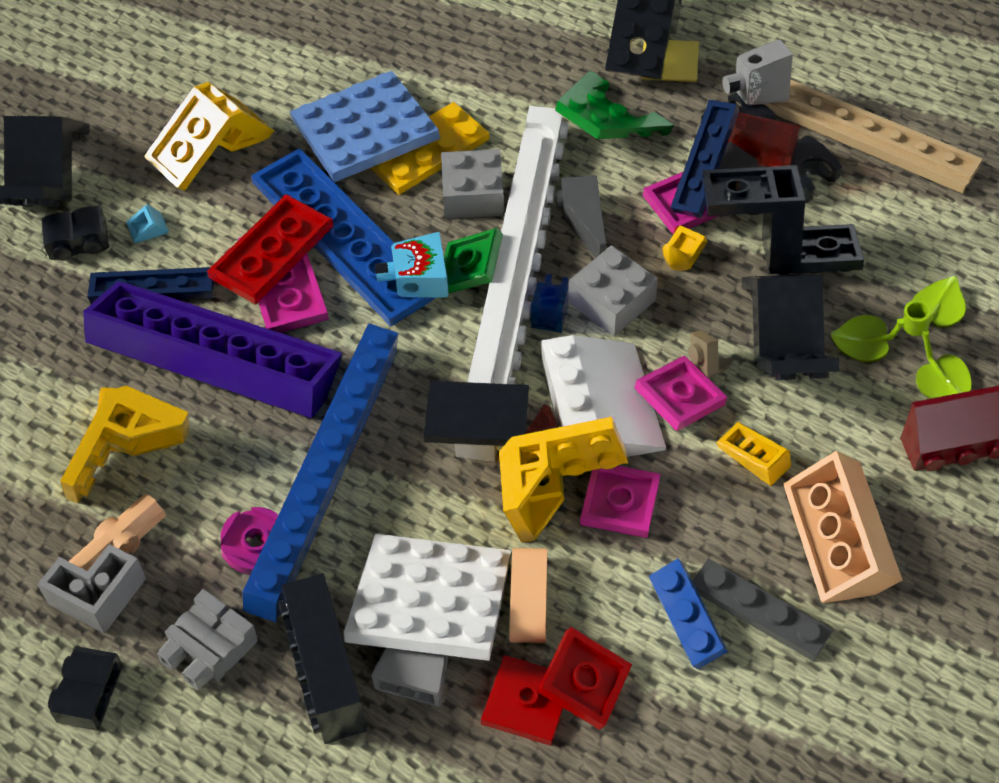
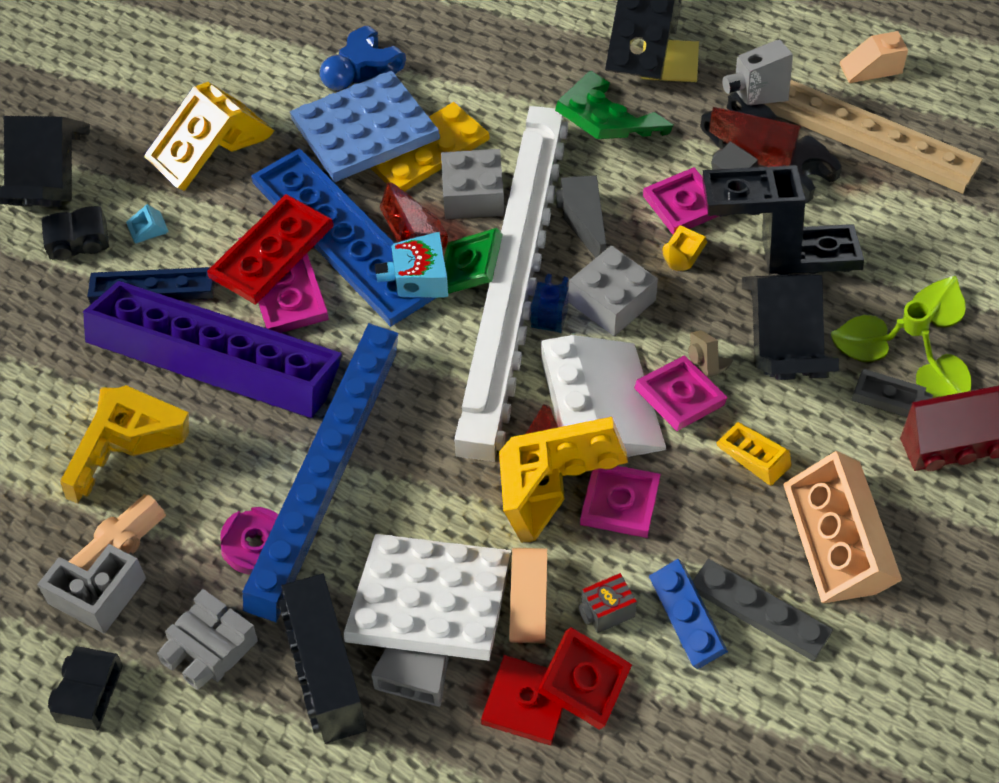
black tile [424,381,529,446] -> none
dark blue plate [670,100,740,218] -> none
none -> blue piece [319,26,406,91]
none -> clear red slope [380,182,448,250]
none -> dark grey brick [579,573,637,633]
none -> light nougat slope [840,31,908,83]
none -> dark grey hinge [852,369,933,417]

